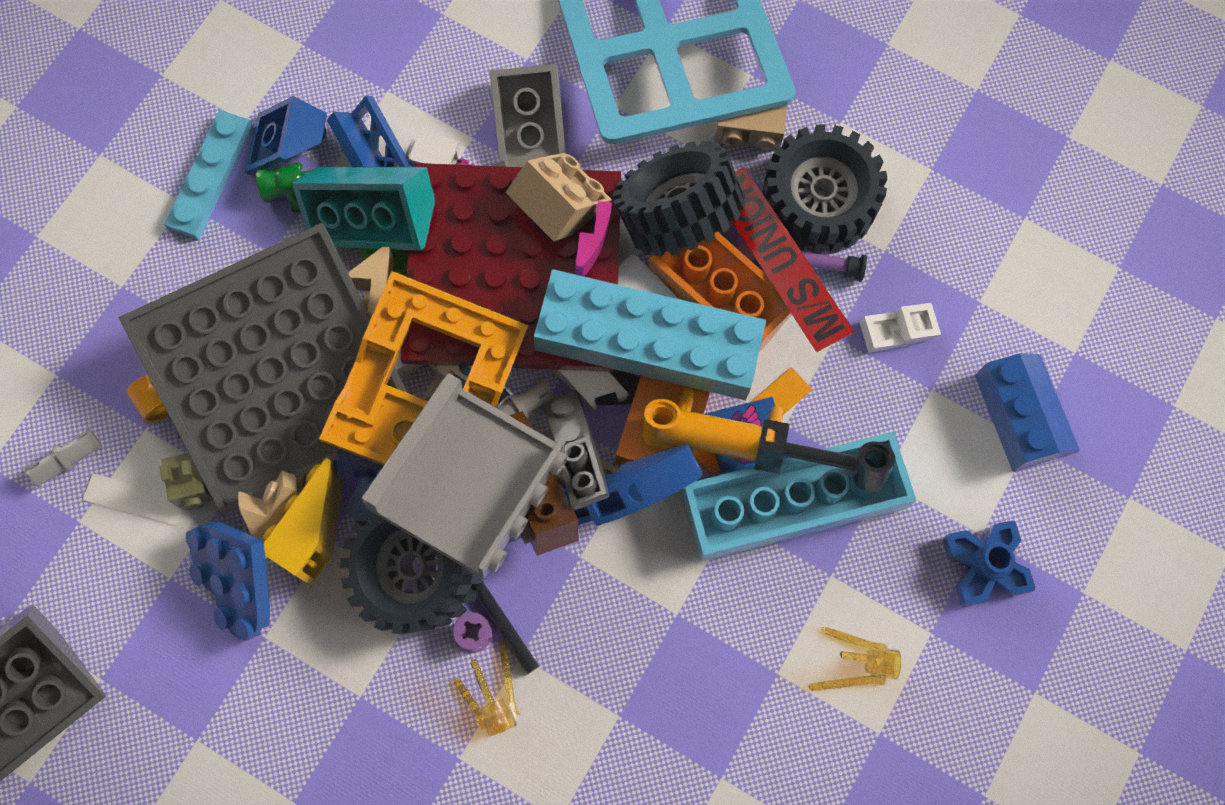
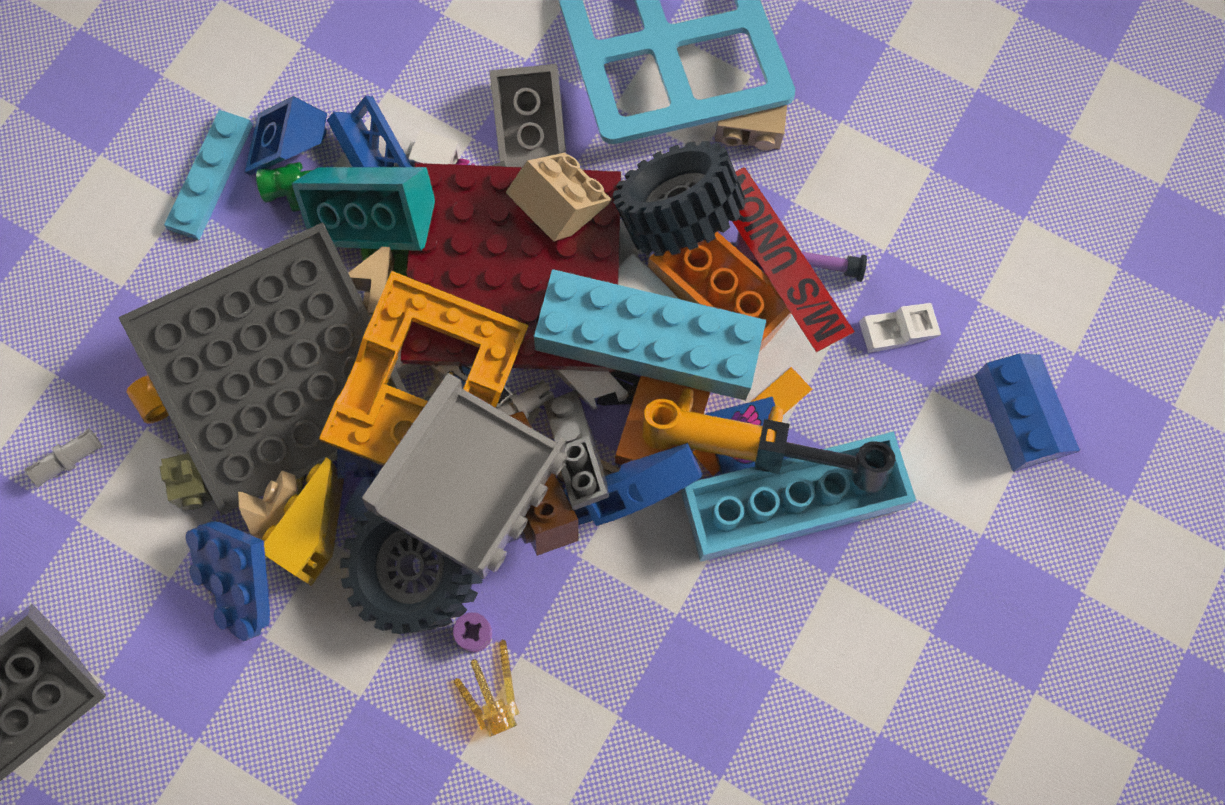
white sticker [83,474,183,525] -> none
black bar [471,580,540,675] -> none
dark pink slope [575,201,612,277] -> none
black wheel [762,124,888,254] -> none
clear yellow plant [809,627,901,691] -> none
blue plant [943,520,1035,607] -> none

